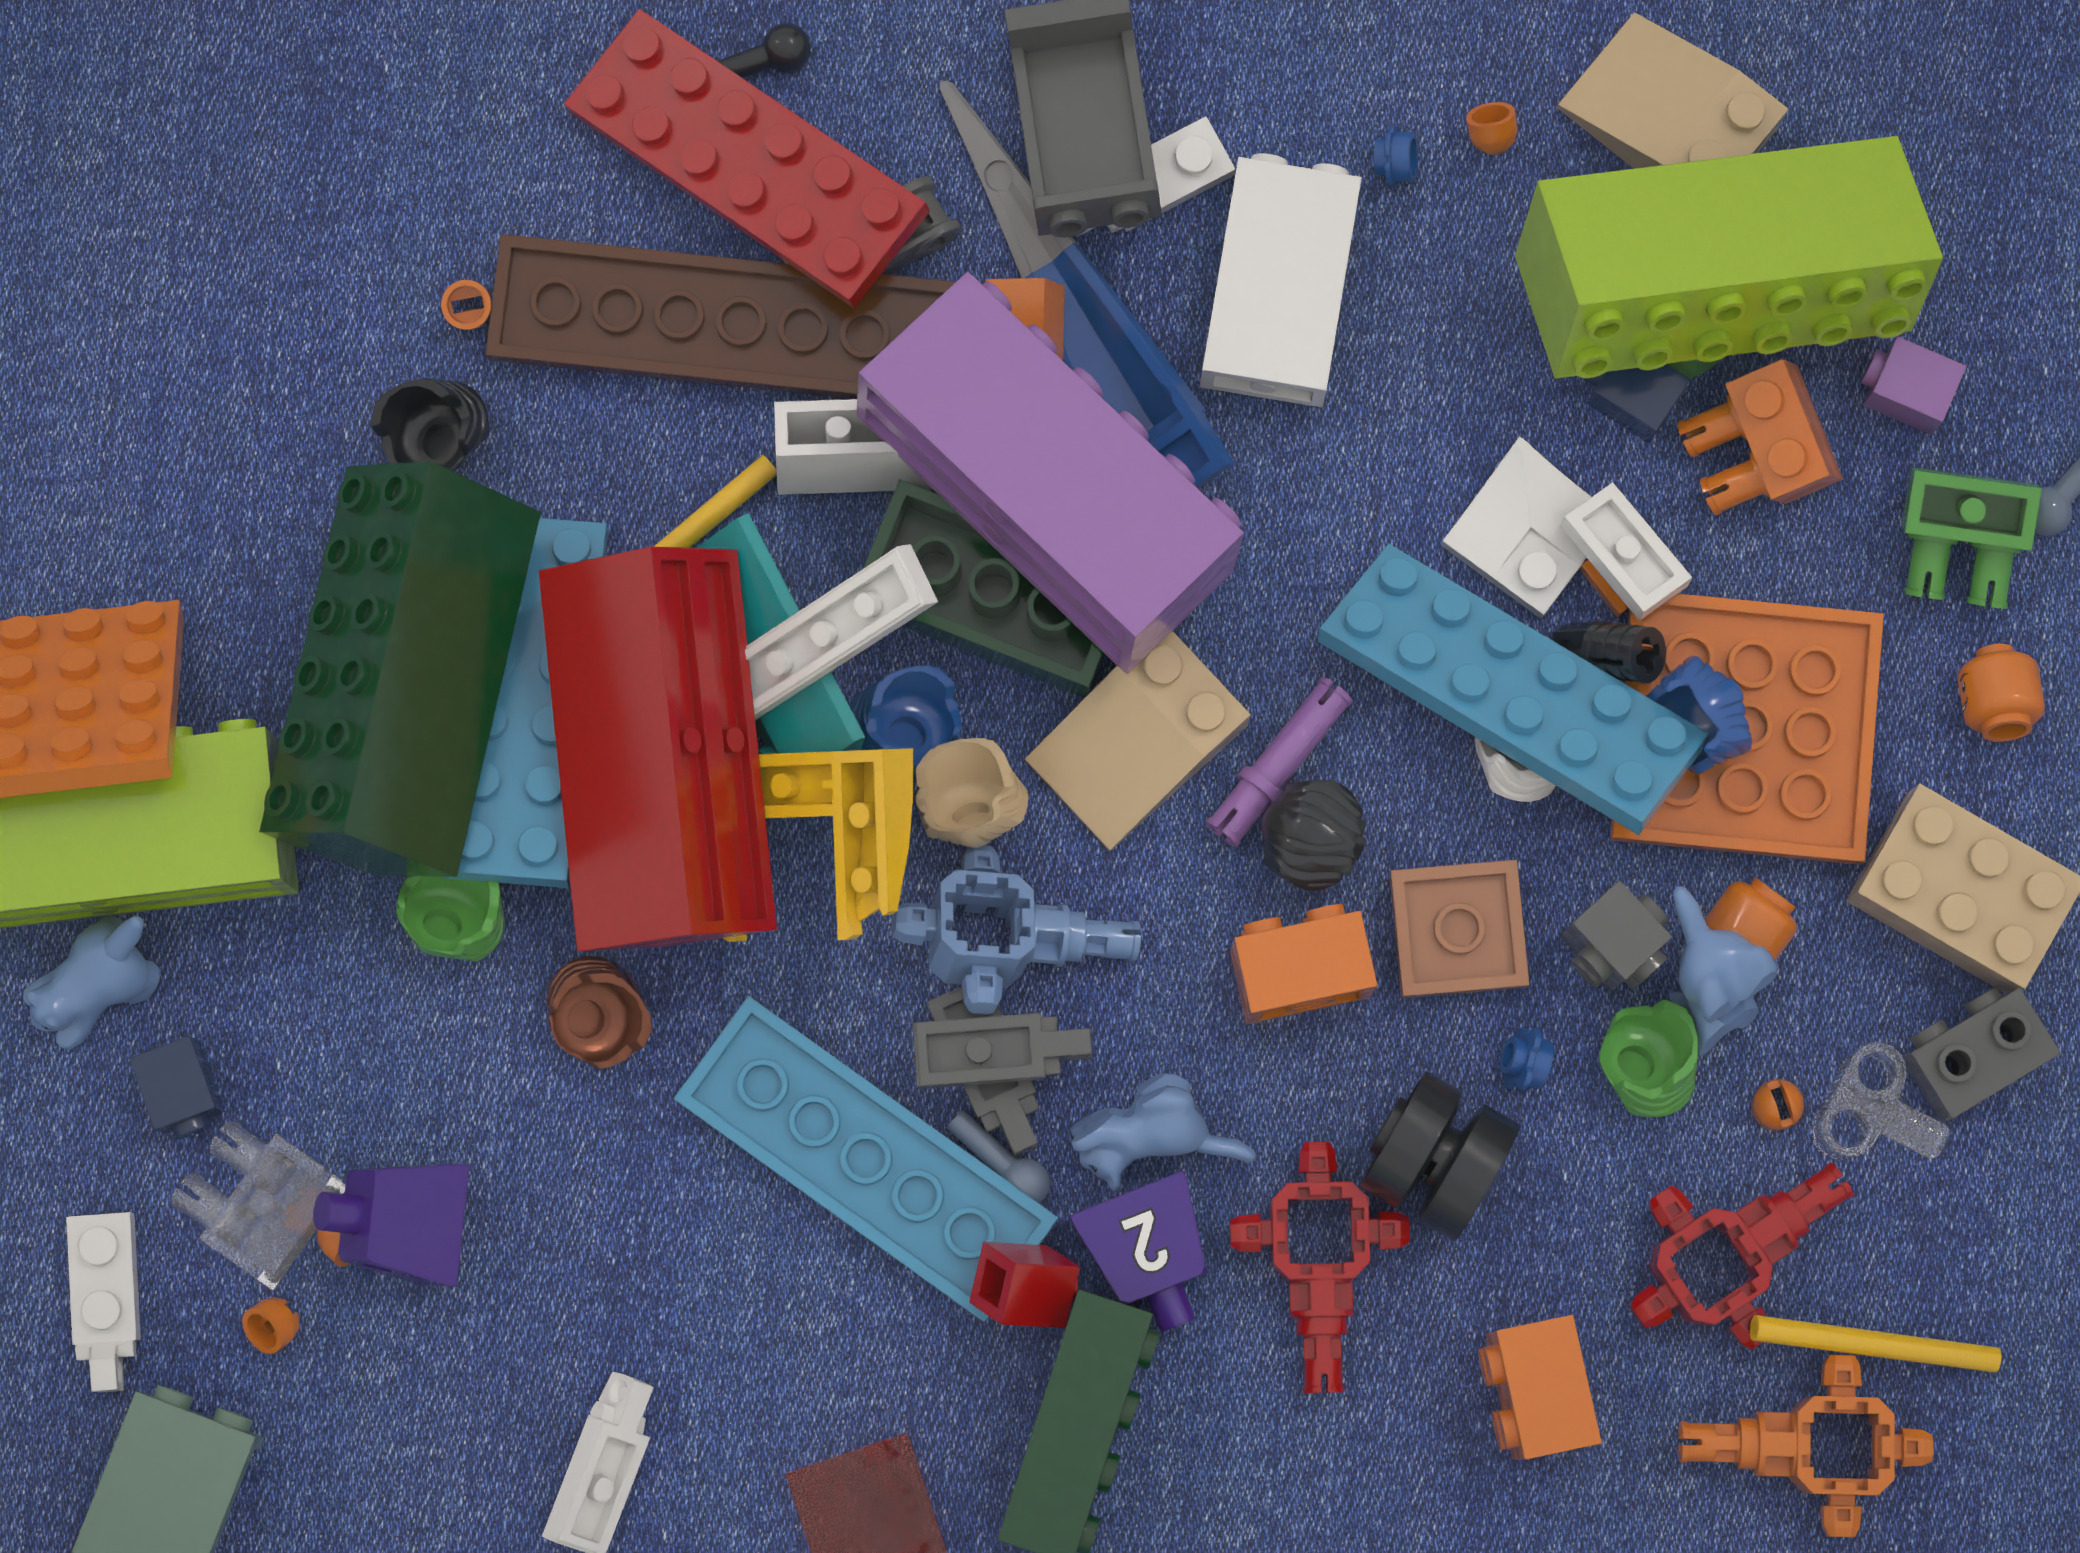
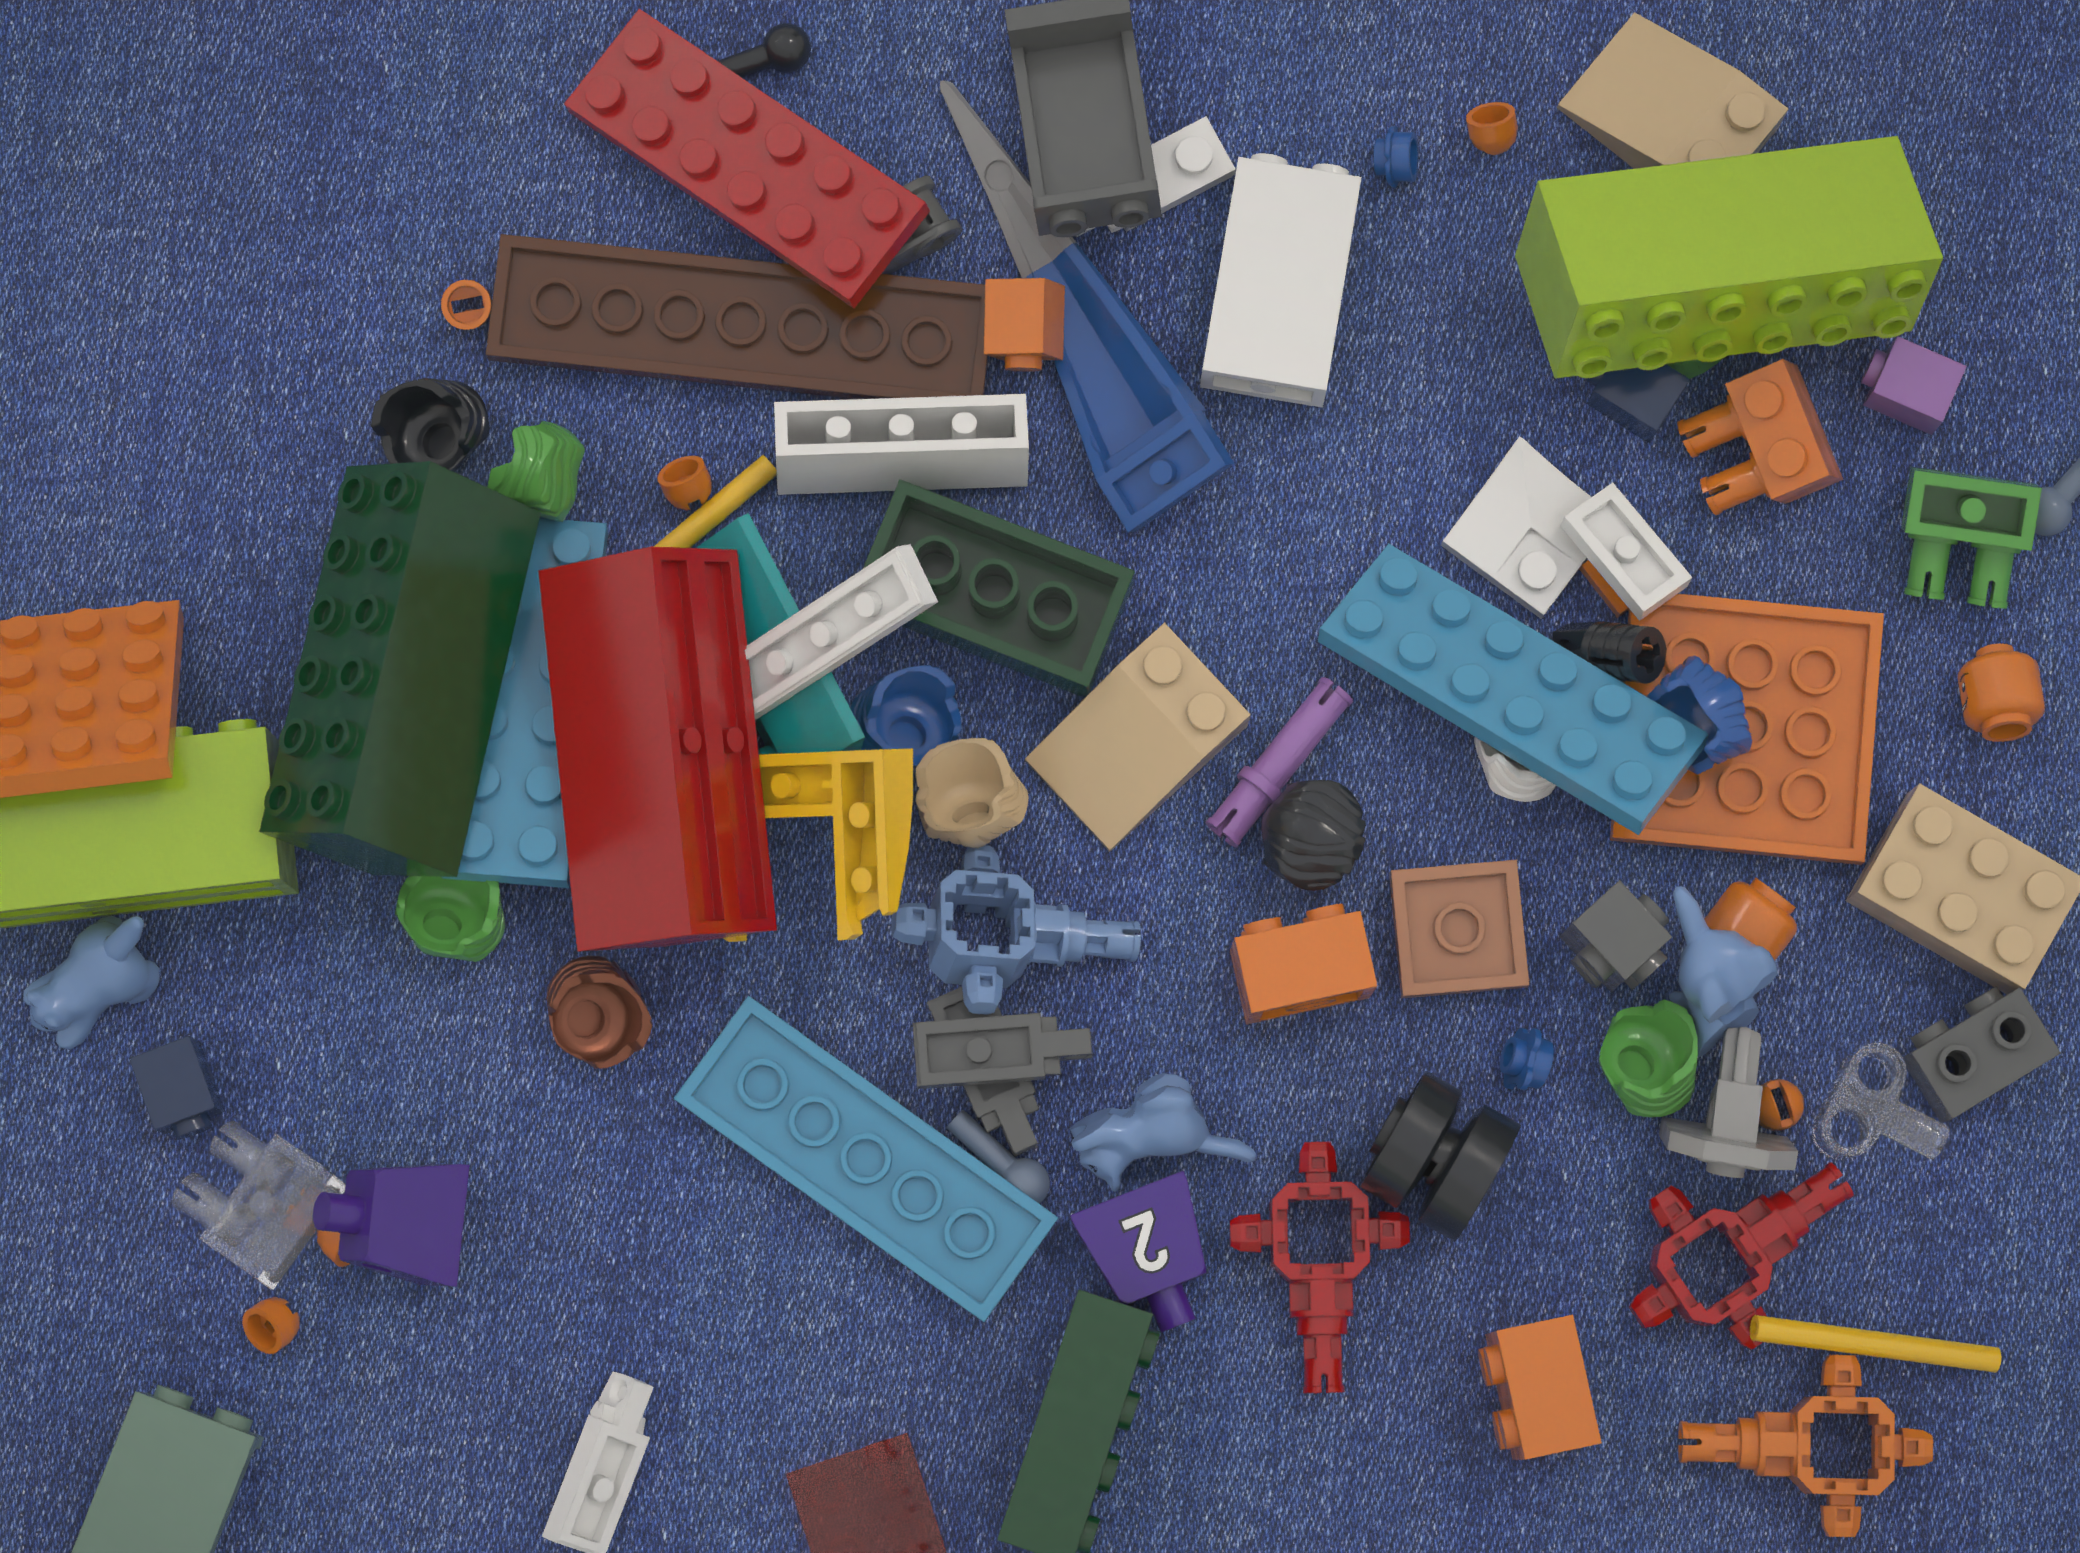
white hinge [66,1212,141,1393] -> none
medium lavender brick [856,271,1244,674] -> none
red brick [969,1242,1080,1328] -> none
none -> bright green hair [488,421,585,522]
none -> orange hinge [657,456,712,511]
none -> light grey piece [1659,1027,1798,1178]

